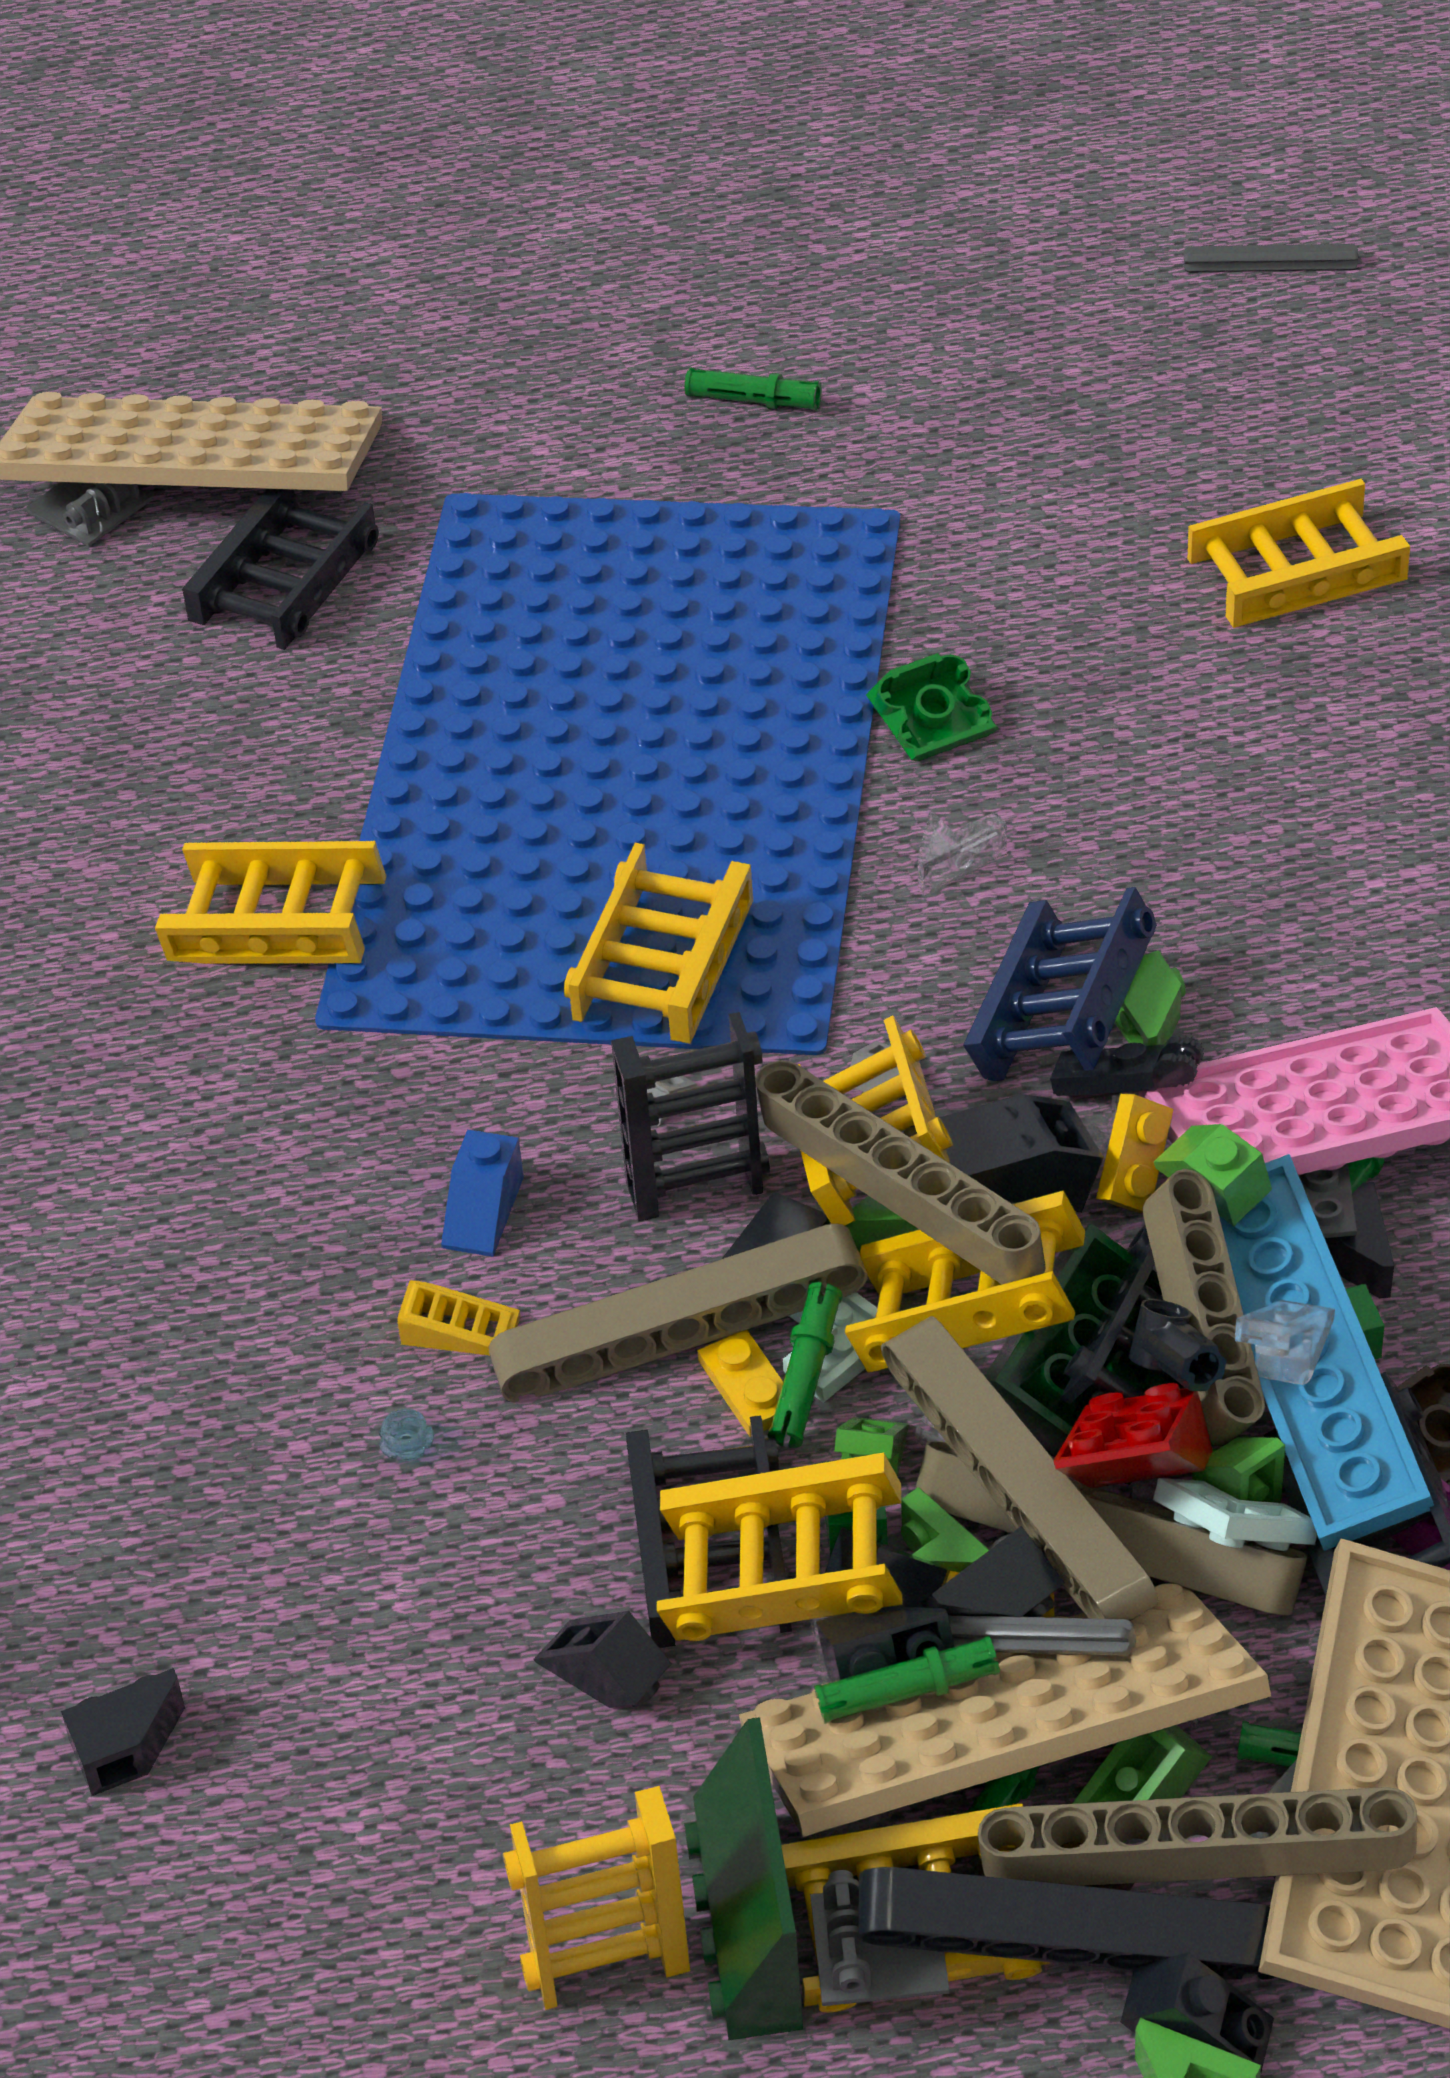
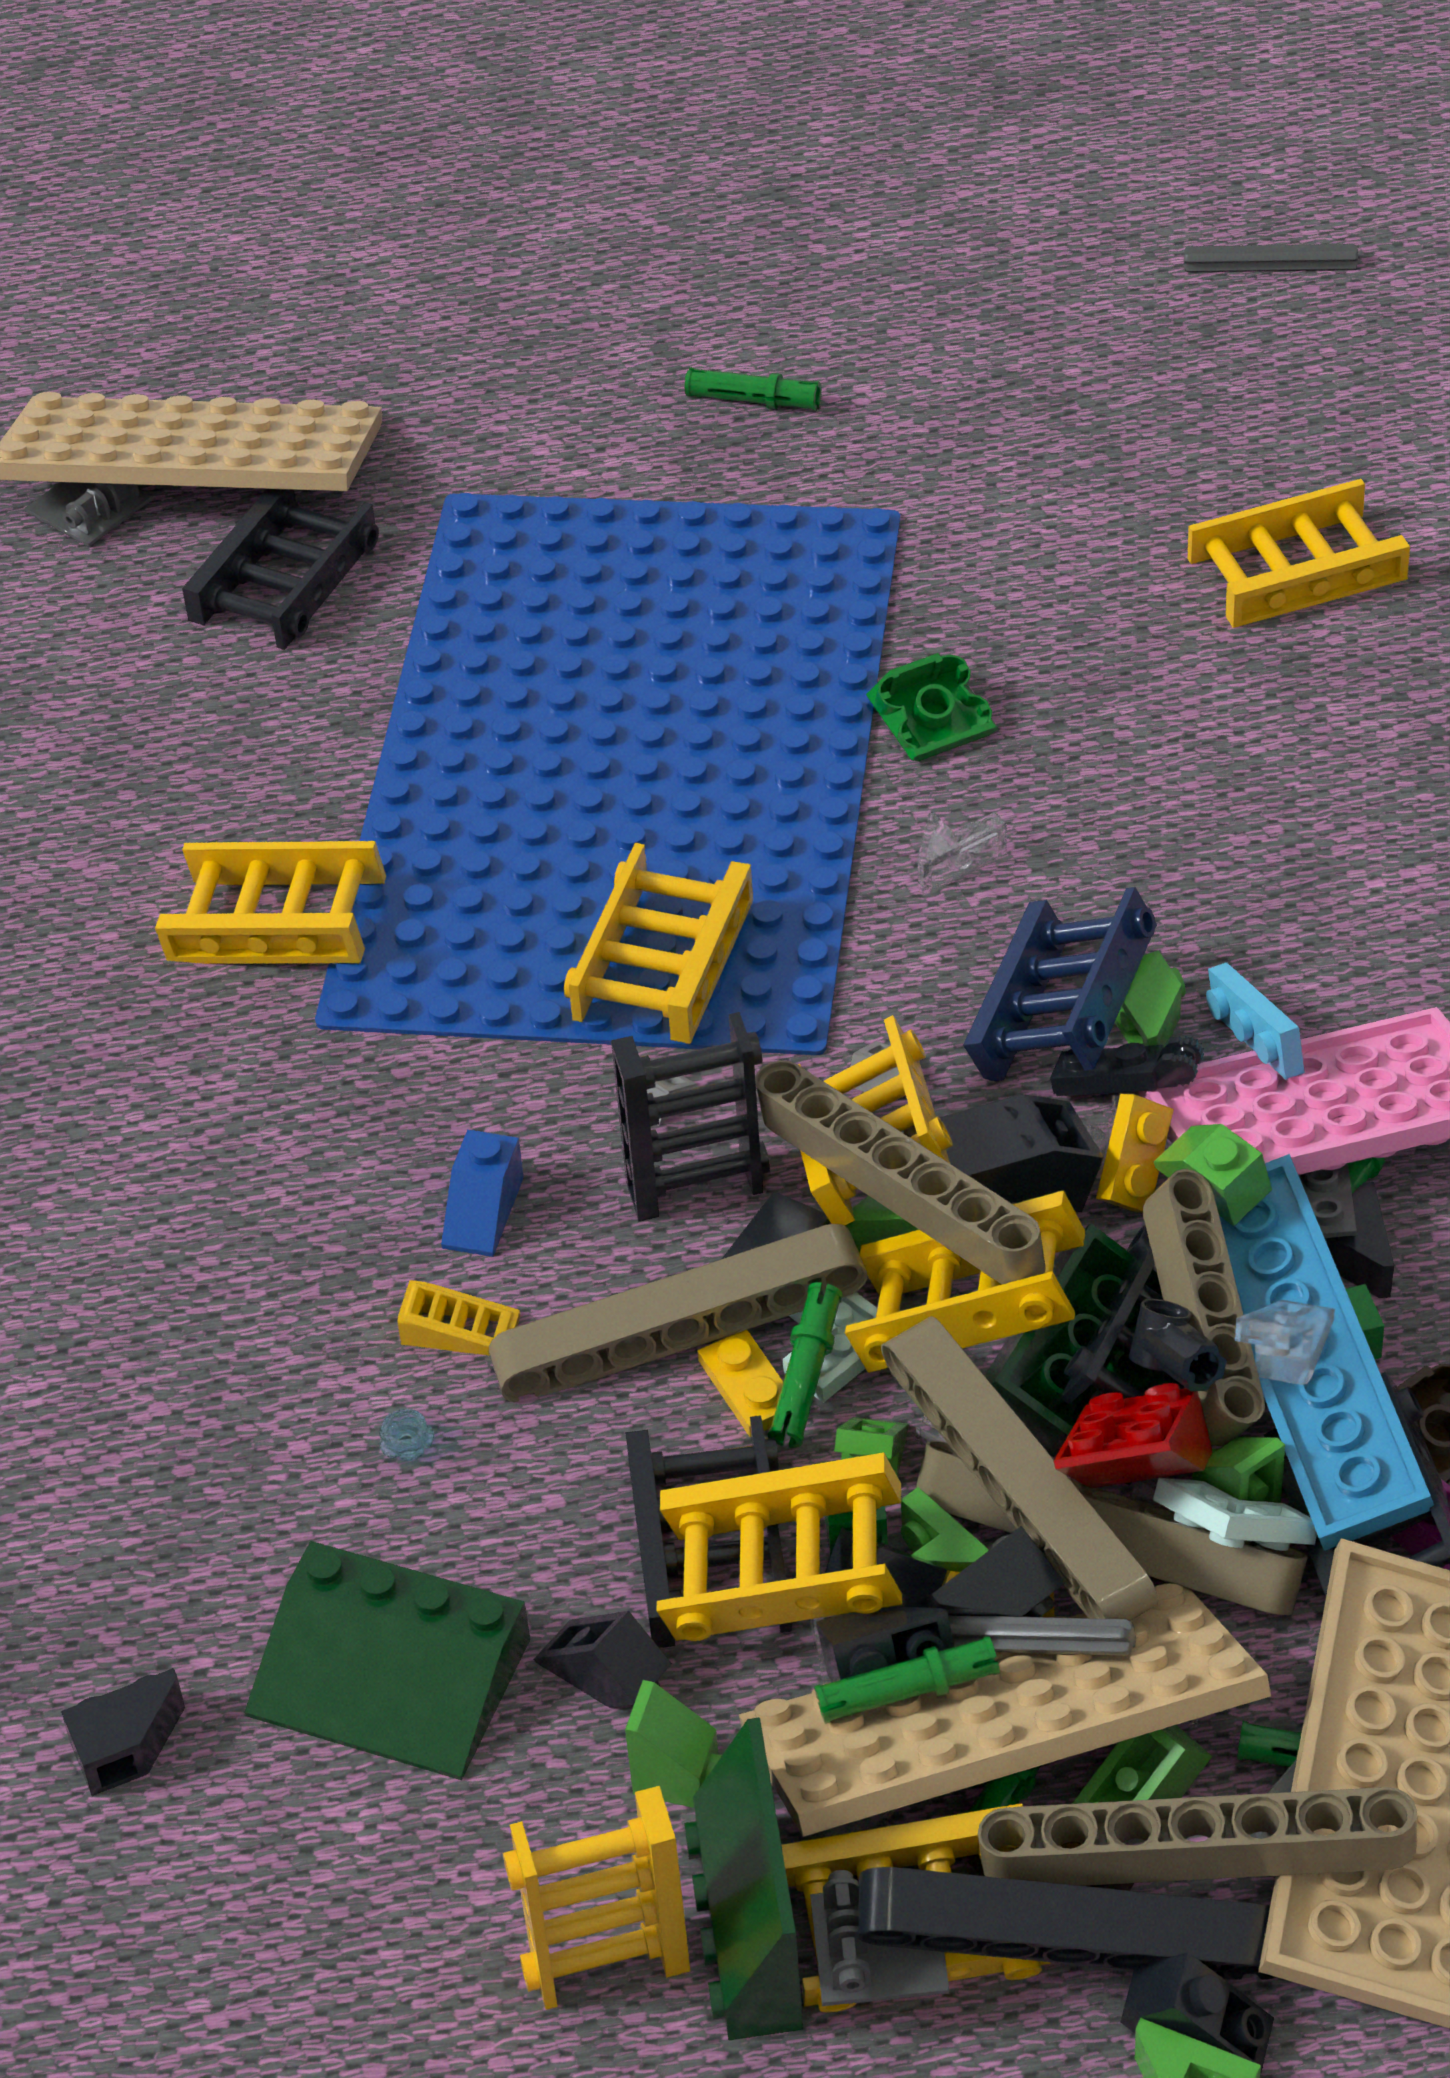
none -> dark green slope [244,1541,530,1781]
none -> bright green slope [625,1680,722,1808]
none -> medium azure plate [1206,962,1305,1080]

